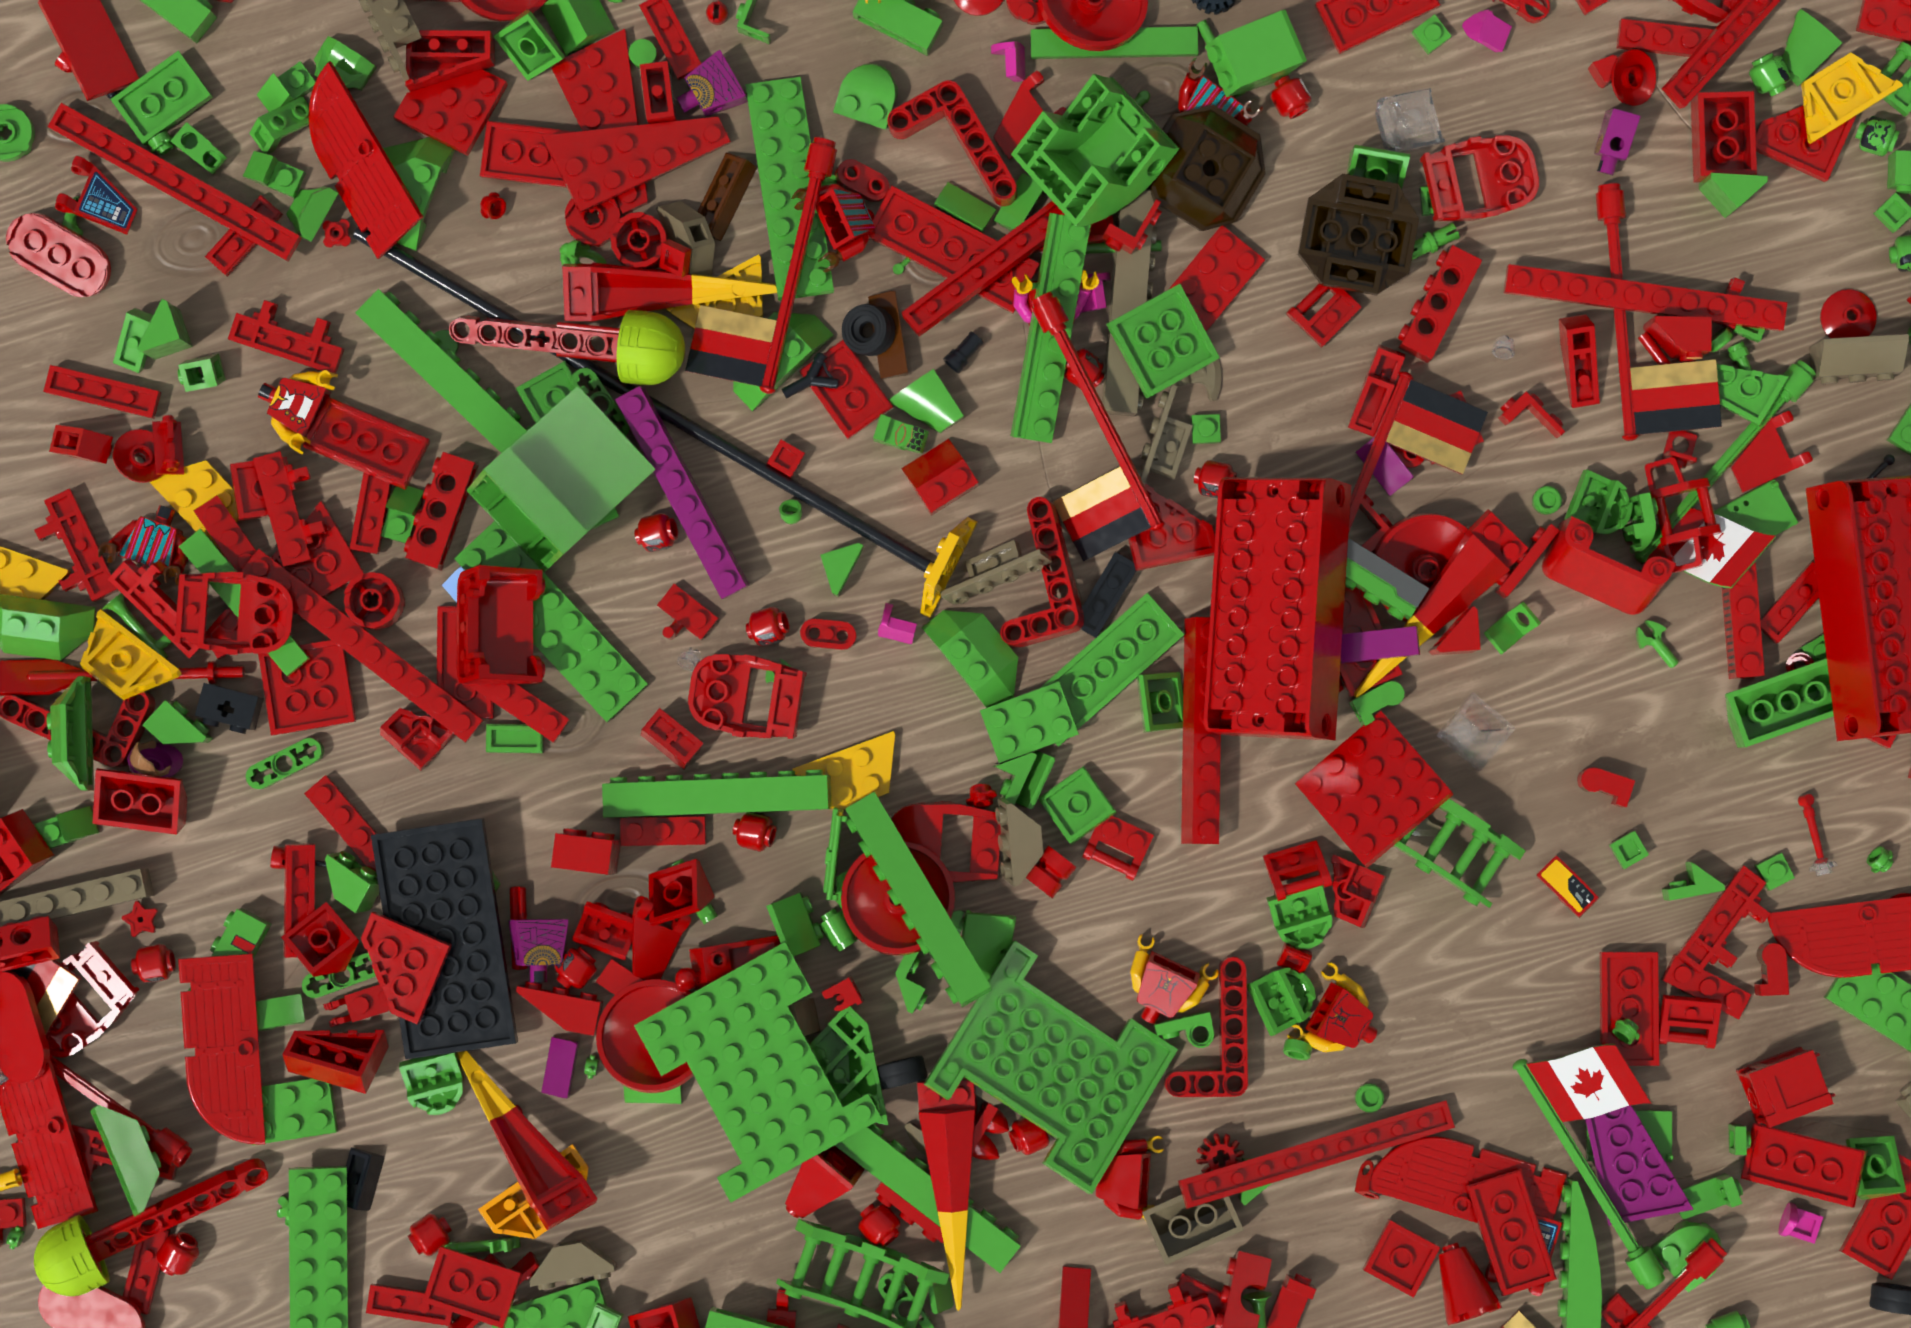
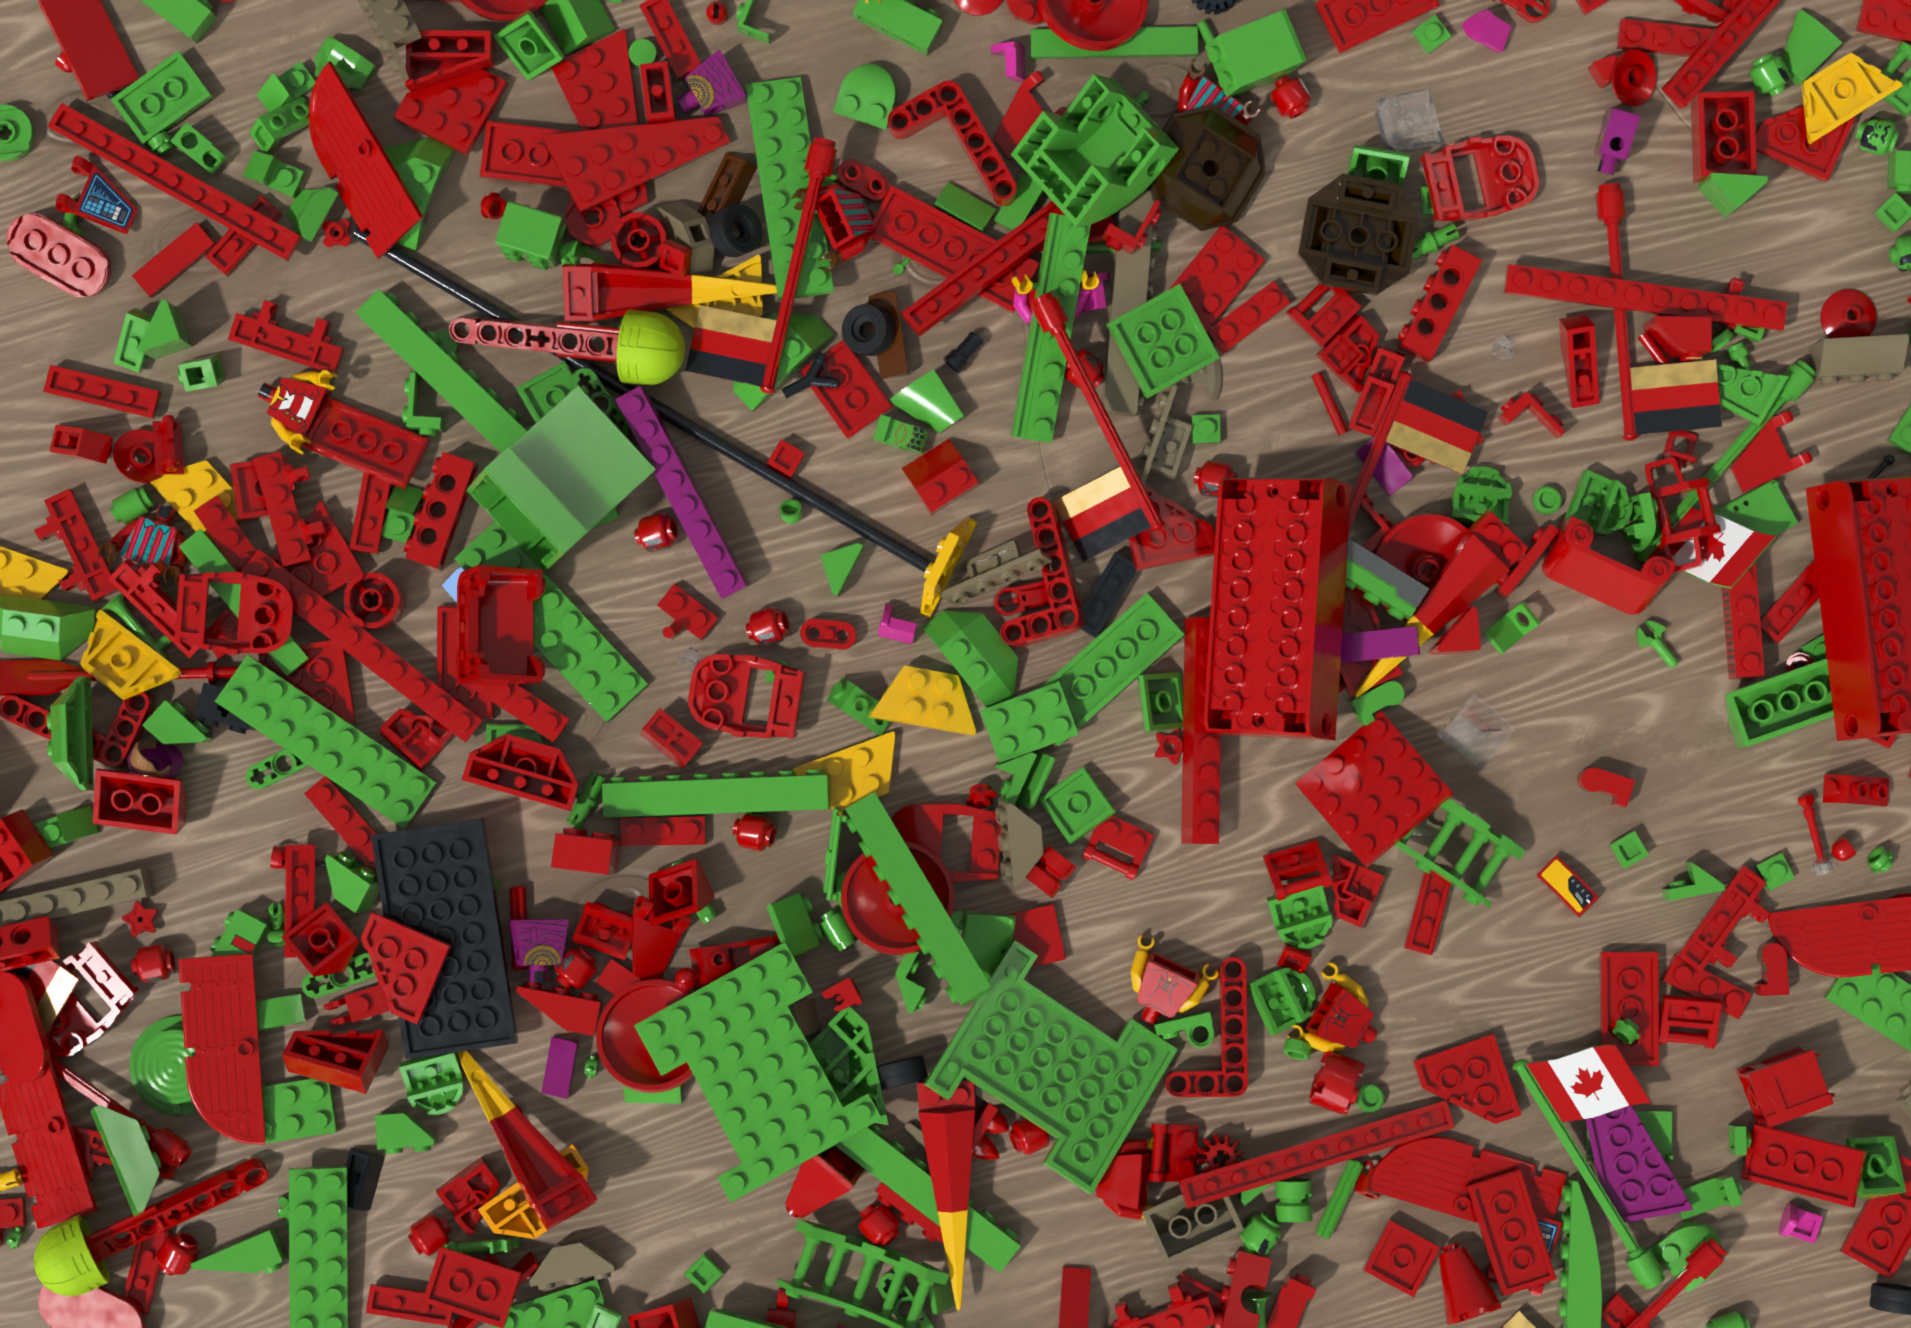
none -> bright green brick [110,486,155,525]
none -> bright green piece [130,1016,197,1115]
none -> red tile [132,222,216,298]
none -> bright green slope [191,1227,288,1274]
none -> bright green plate [214,654,437,829]
none -> bright green arm [267,902,284,946]
none -> bright green slope [375,1111,438,1154]
none -> bright green bracket [402,371,445,436]
none -> red slope [436,1156,500,1238]
none -> red wedge [462,734,579,811]
none -> bright green piece [495,201,568,271]
none -> bright green pin [566,771,607,829]
none -> bright green tile [684,1252,724,1294]
none -> black tyre [709,204,762,257]
none -> bright green bracket [827,677,891,736]
none -> yellow wing [869,665,976,736]
none -> red piece [993,581,1050,616]
none -> red tile [1006,904,1066,967]
none -> red plate [1148,1123,1199,1182]
none -> red plate [1154,729,1183,765]
none -> red plate [1206,281,1291,354]
none -> bright green head [1239,1212,1282,1255]
none -> bright green wheel [1275,1178,1312,1222]
none -> red brick [1309,1051,1365,1115]
none -> red piece [1311,372,1348,436]
none -> red slope [1316,315,1380,393]
none -> bright green axle [1316,1159,1363,1239]
none -> red tile [1404,870,1451,955]
none -> red plate [1412,1033,1522,1124]
none -> bright green slope [1451,466,1512,527]
none -> red bracket [1823,774,1889,807]
none -> red hinge [1831,836,1856,861]

